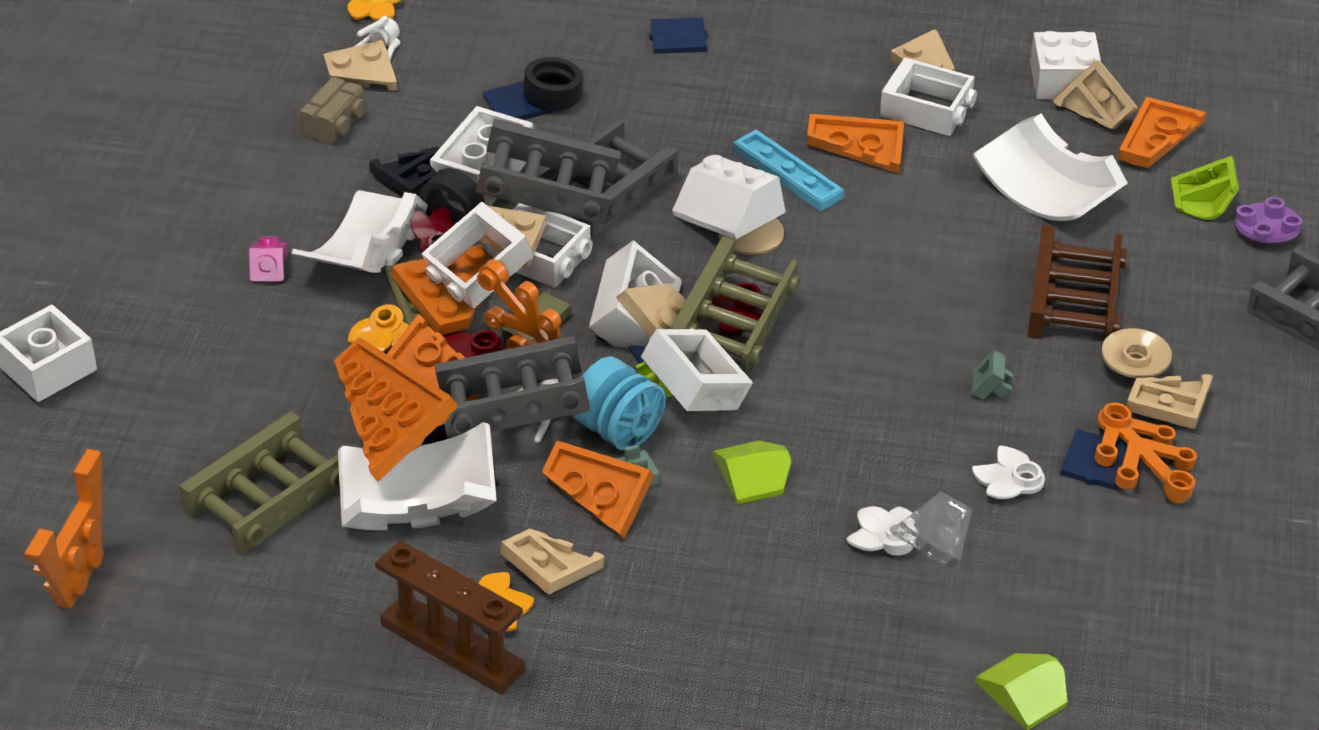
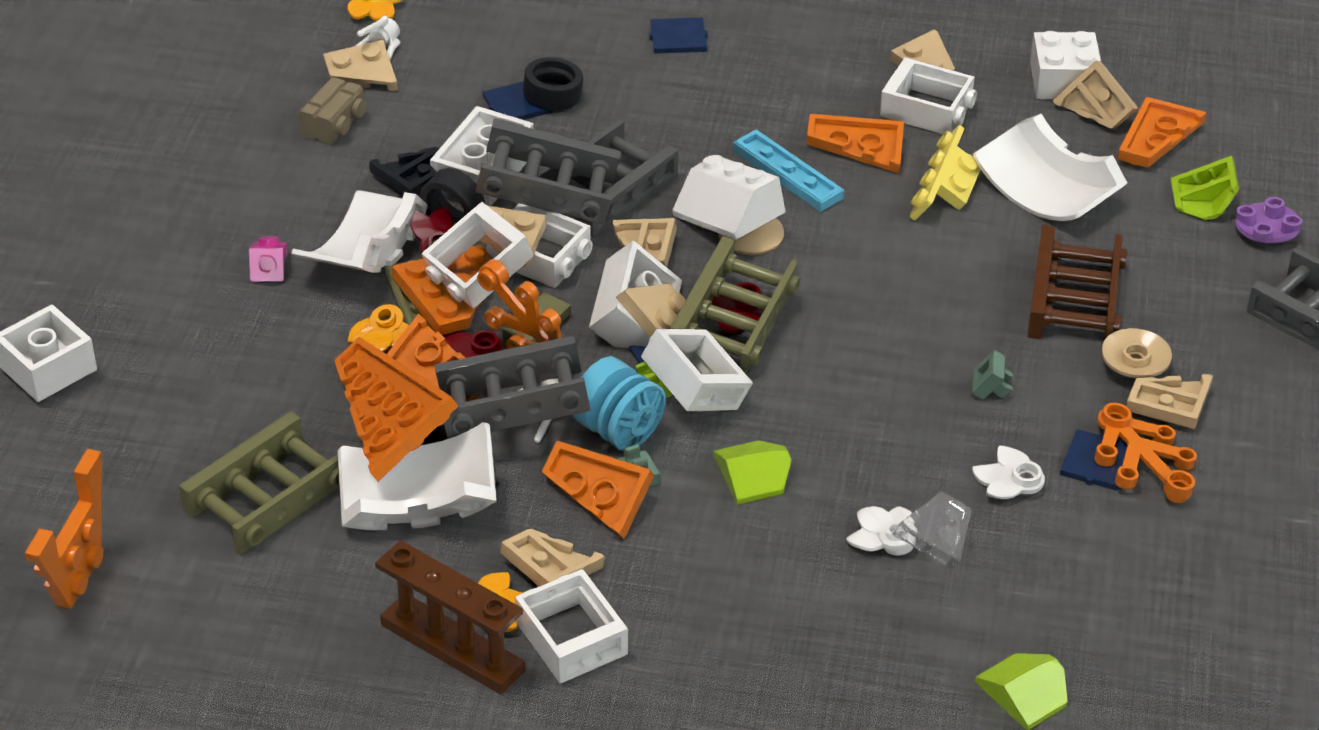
none -> white window [515,569,628,684]
none -> tan wing [613,218,677,267]
none -> light yellow bracket [909,125,981,221]

